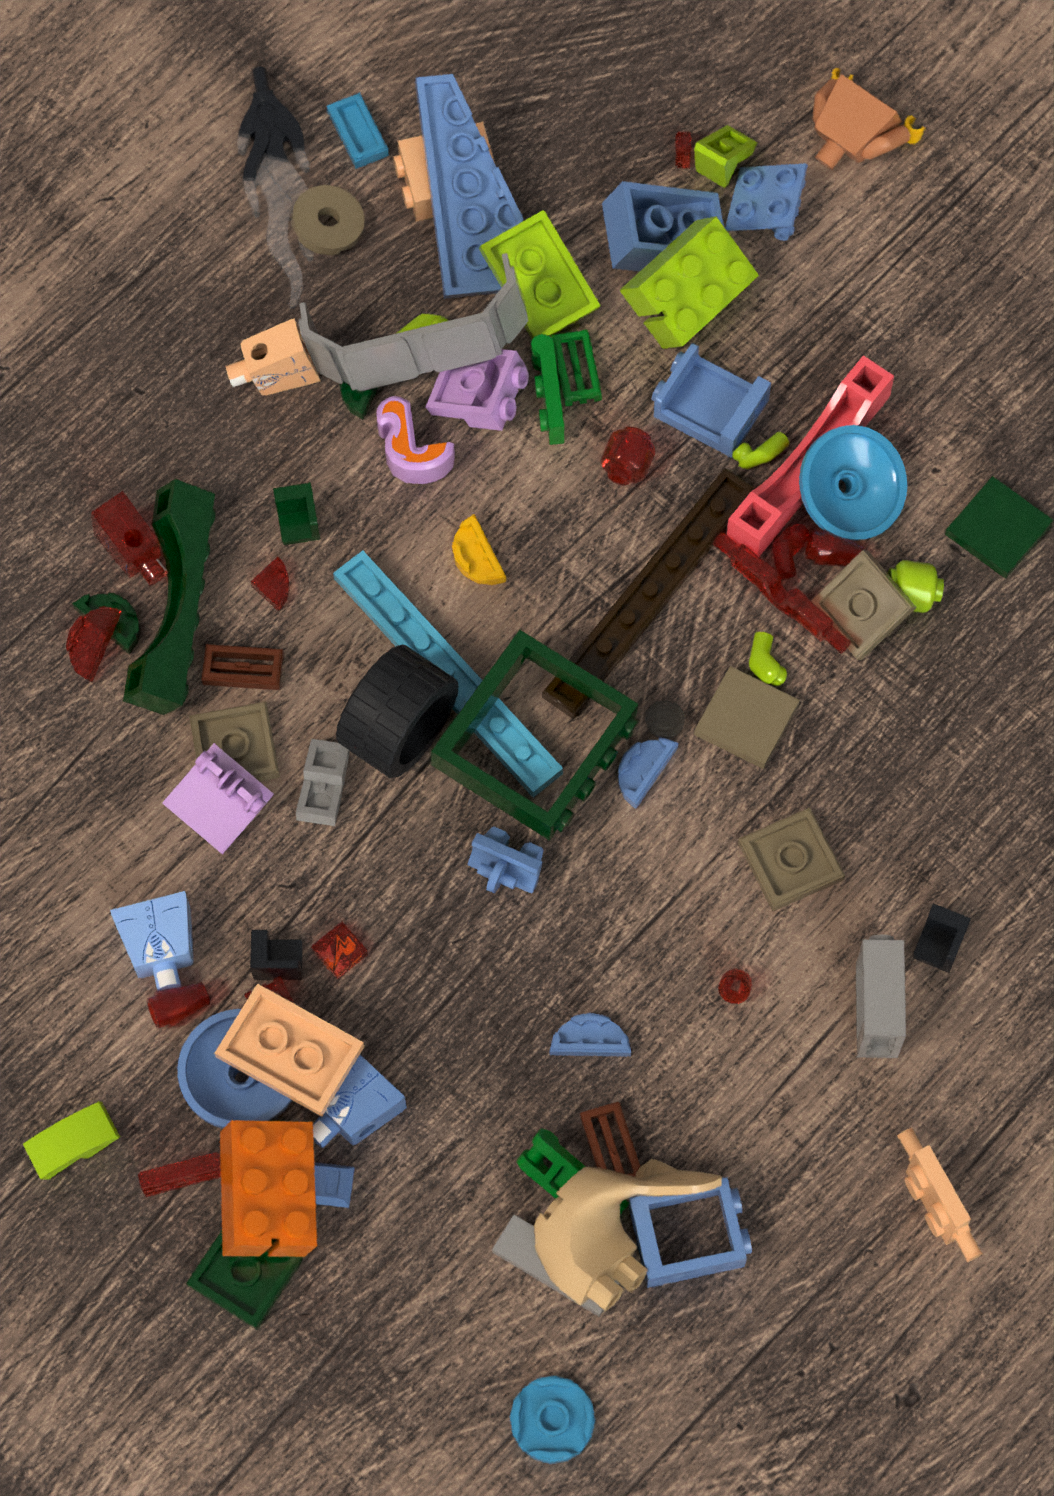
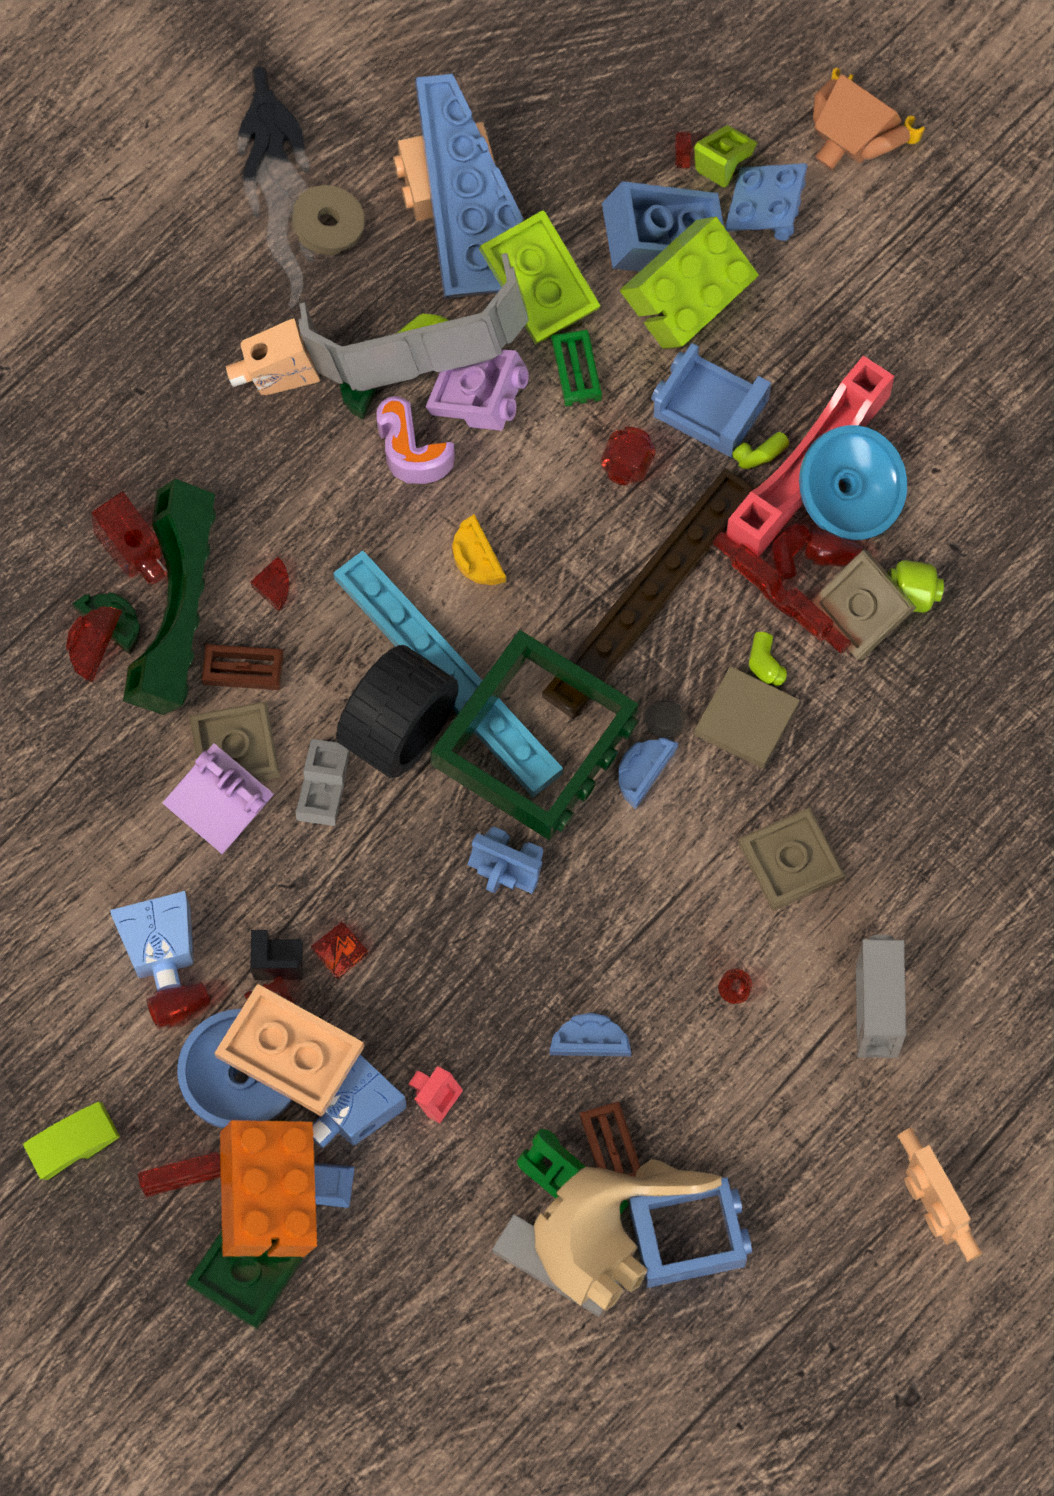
dark green panel [273,482,320,545] -> none
dark azure tile [327,93,389,169] -> none
dark azure tile [510,1376,595,1464] -> none
green plate [531,334,564,445] -> none
black panel [913,903,971,973] -> none
dark green tile [945,476,1054,579] -> none
none -> coral tile [409,1066,463,1123]

